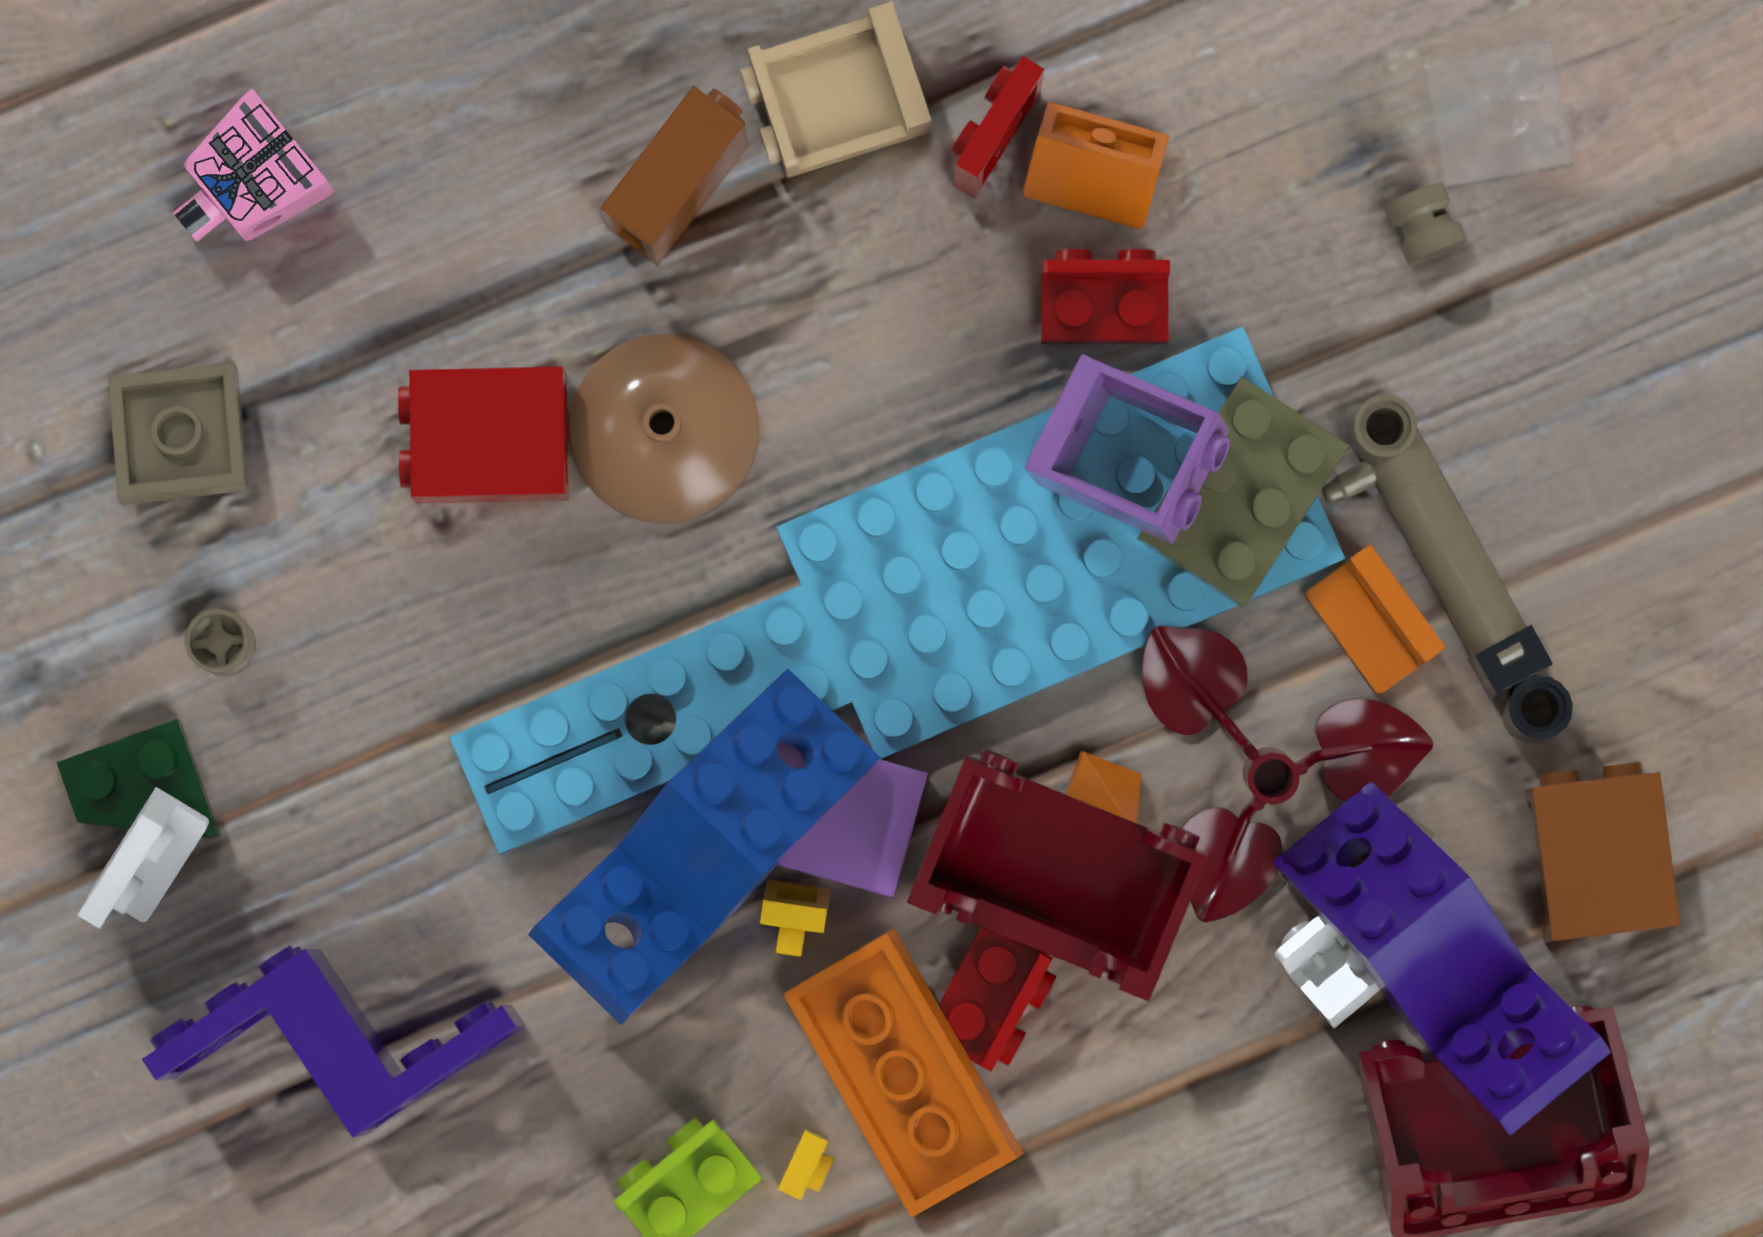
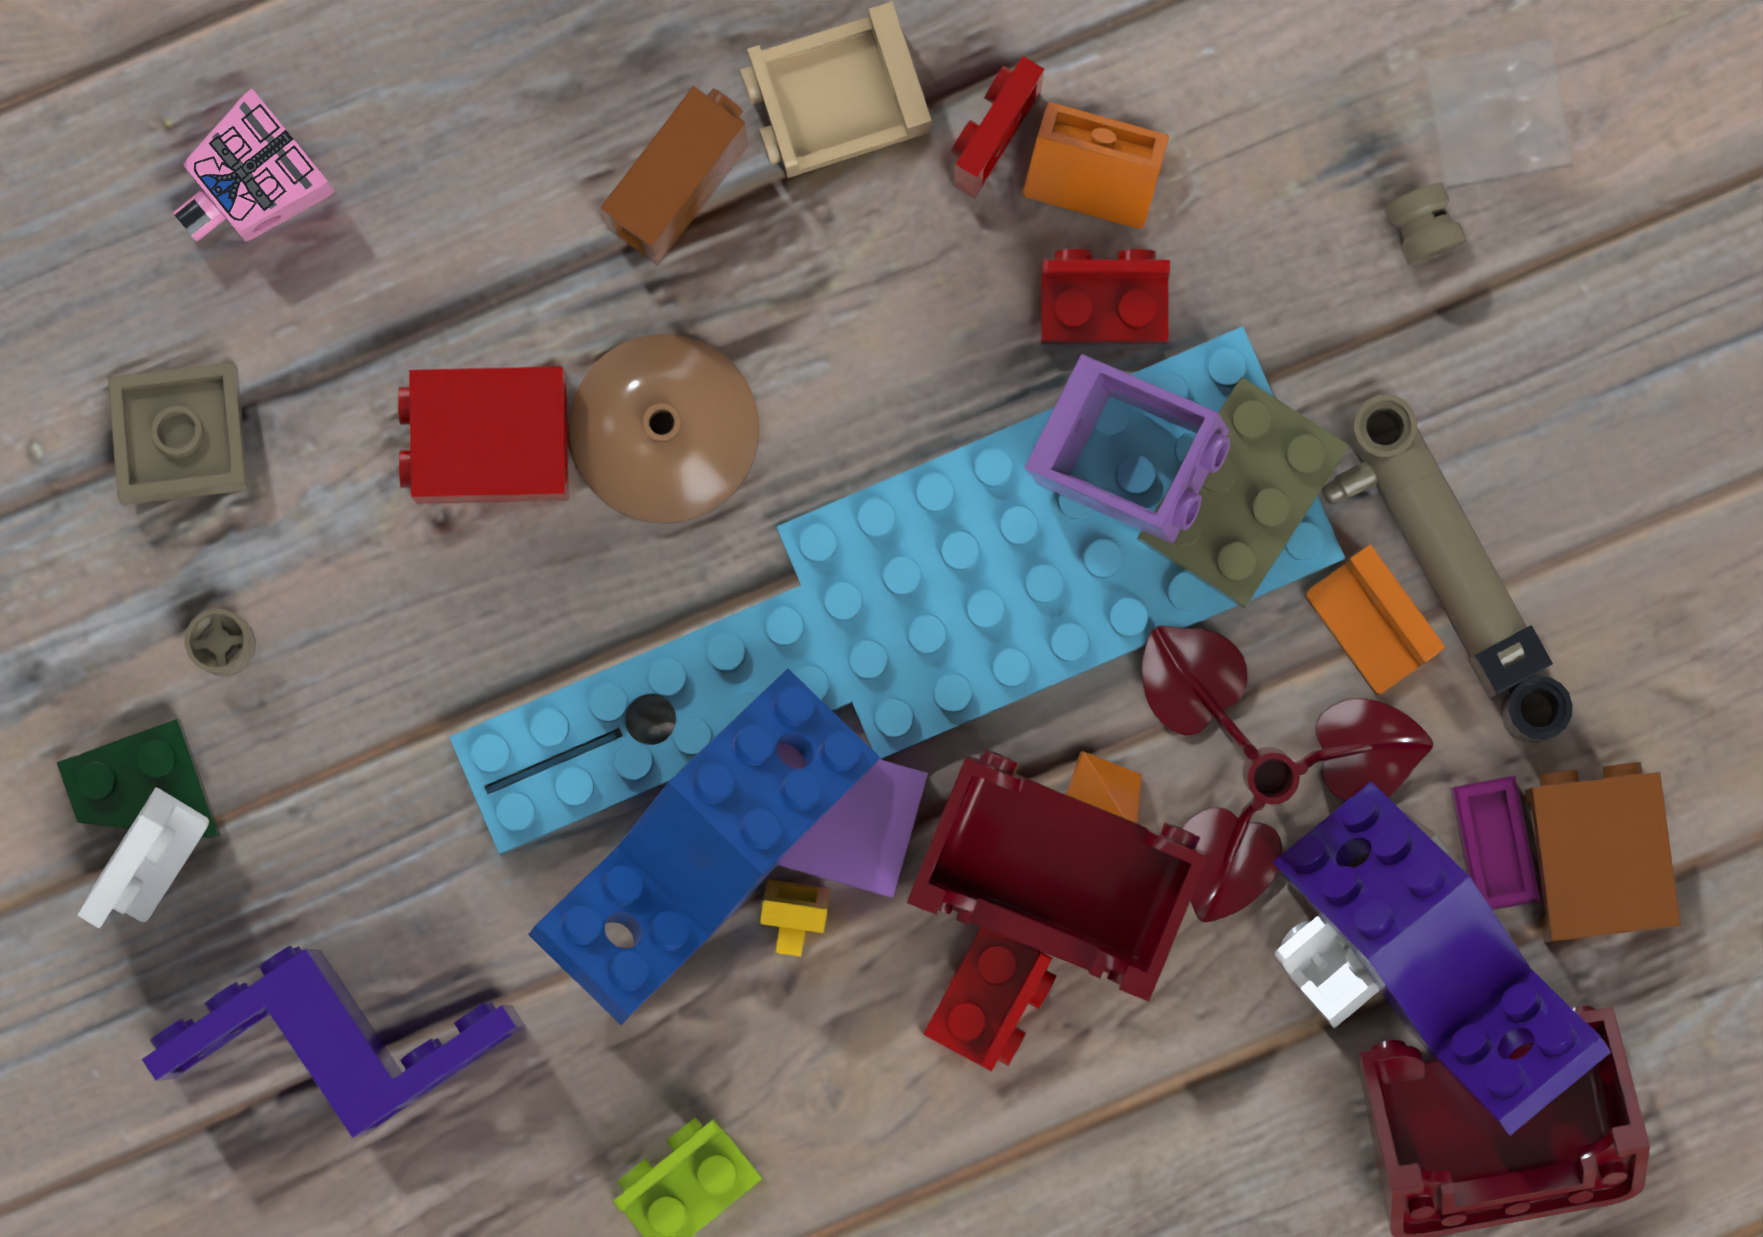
yellow plate [777,1129,835,1200] -> none
orange plate [783,929,1024,1218] -> none
none -> magenta tile [1450,776,1540,910]

